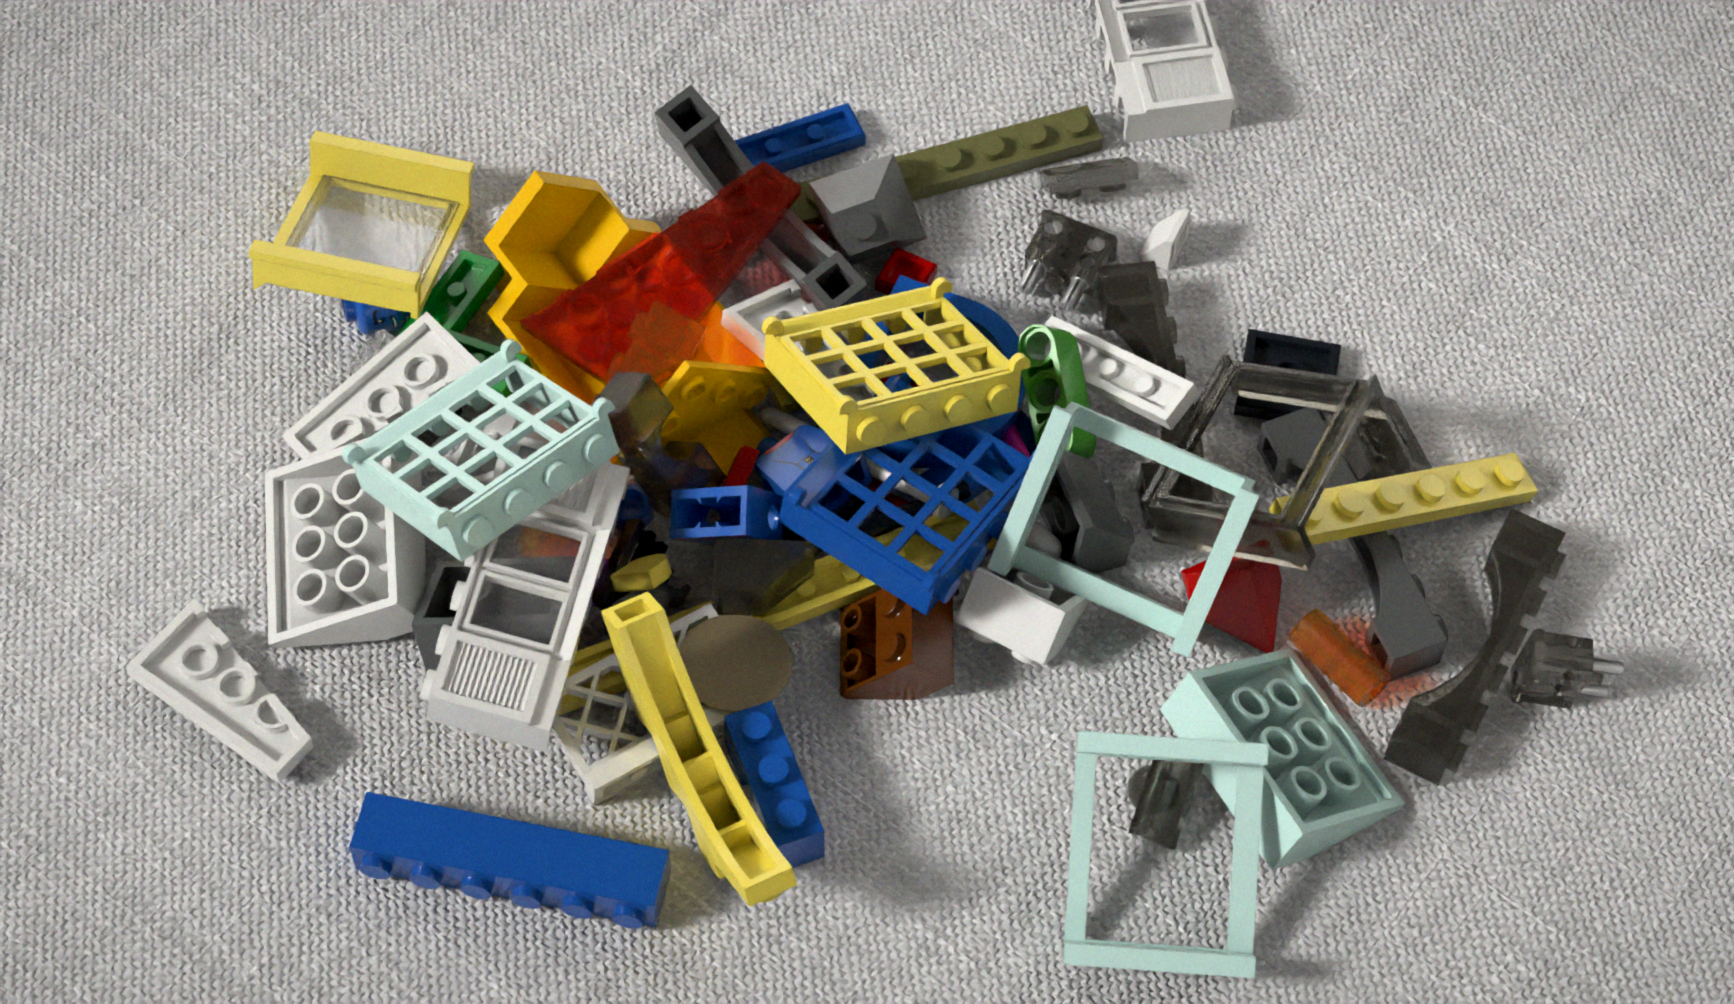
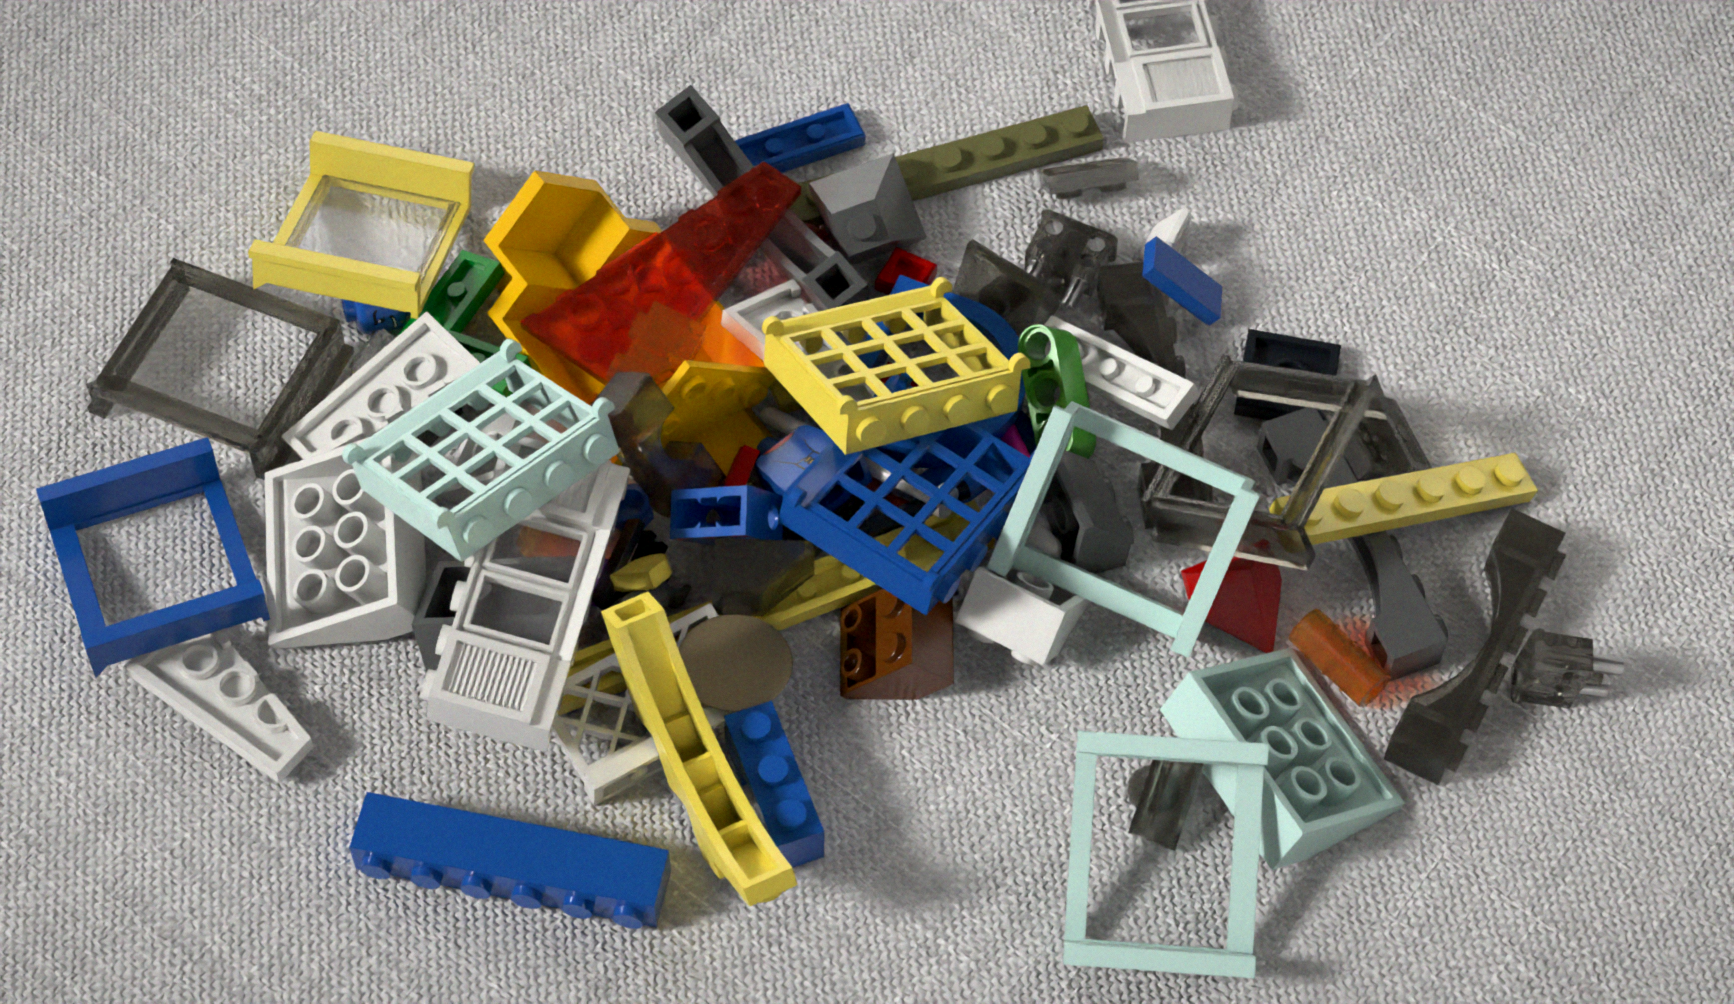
none -> blue piece [36,437,270,678]
none -> clear smoke piece [86,258,354,480]
none -> clear smoke slope [952,239,1061,338]
none -> blue tile [1142,236,1223,326]

